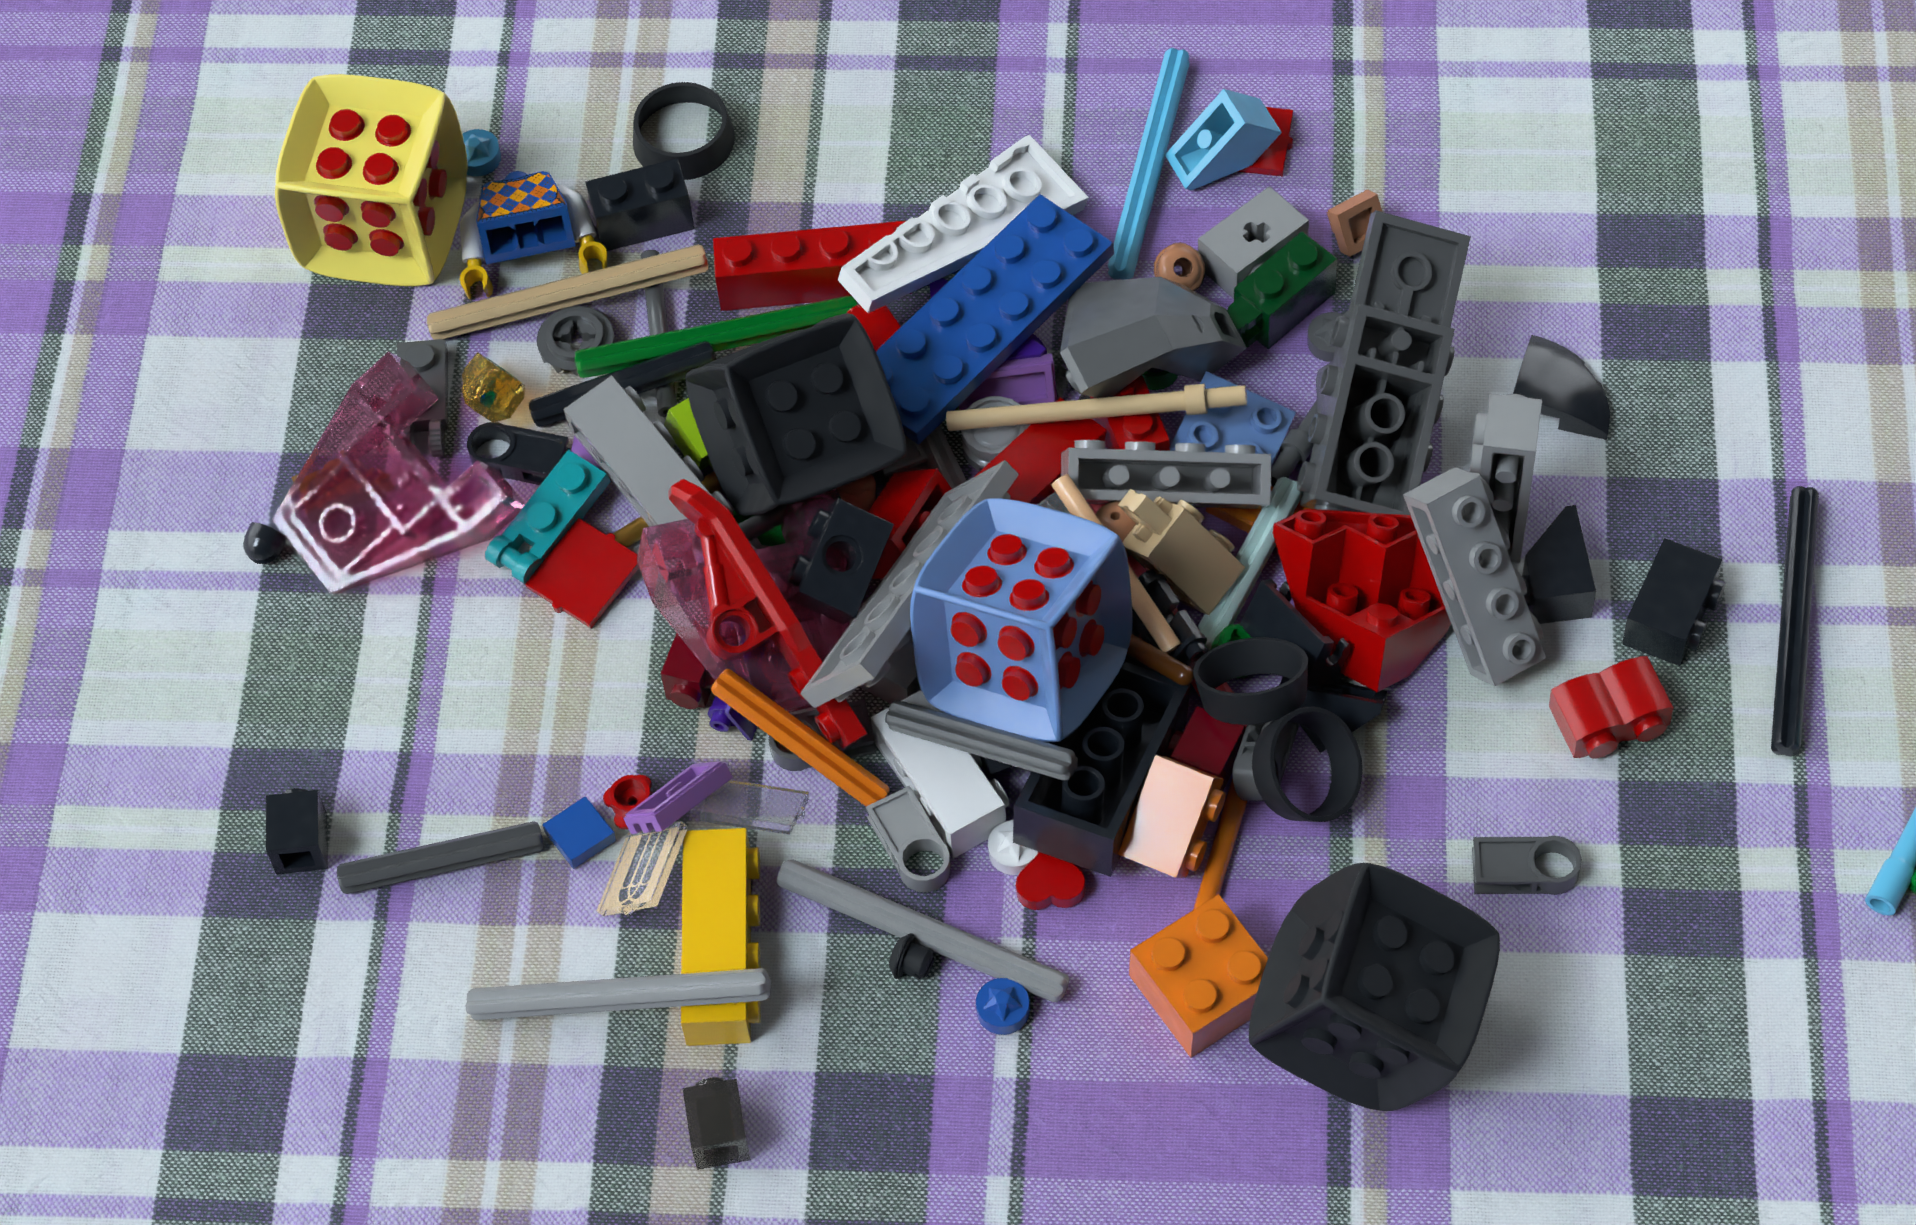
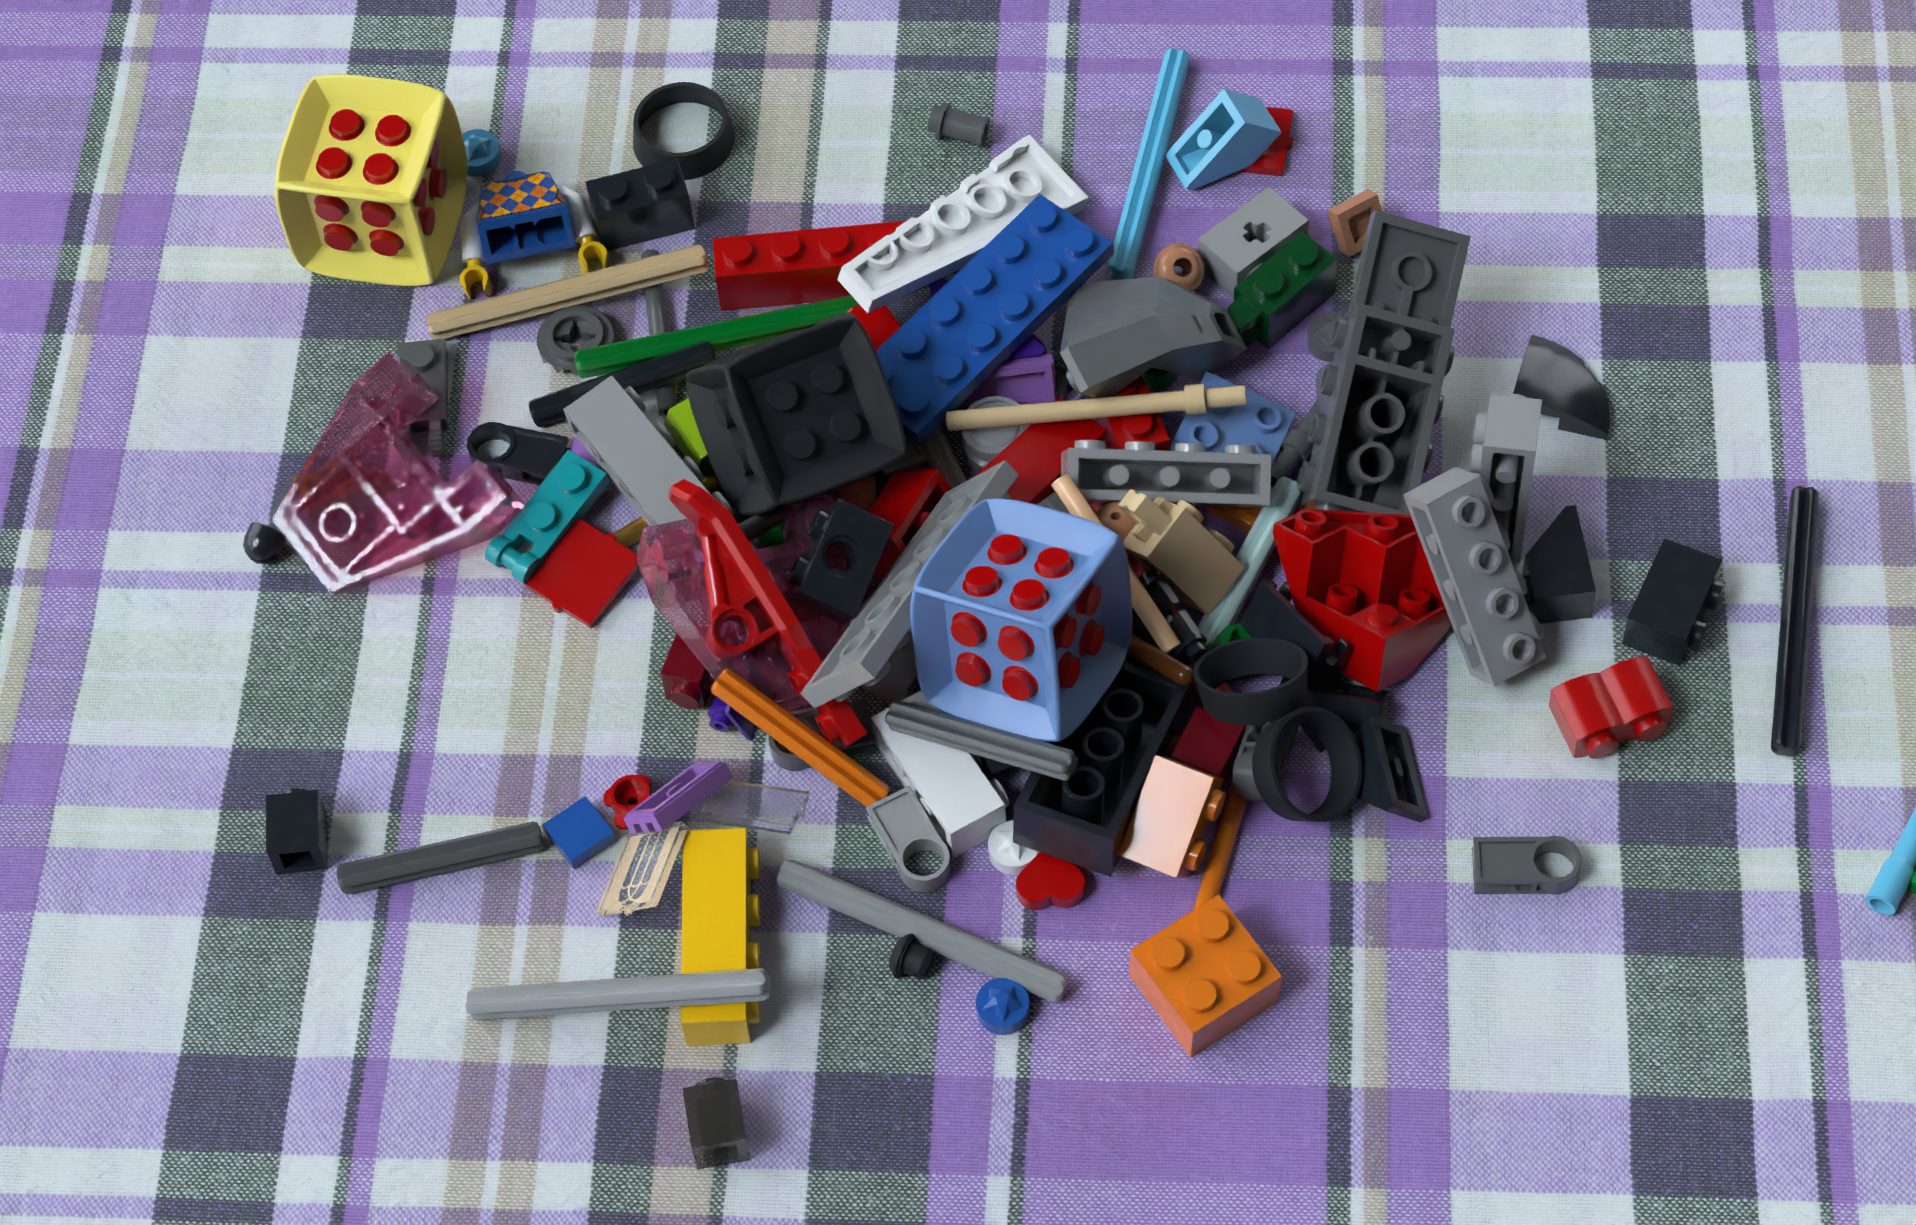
clear yellow rock [461,352,525,423] -> none
black piece [1249,863,1500,1111] -> none
none -> dark grey pin [928,102,990,147]
none -> black slope [1356,716,1428,823]

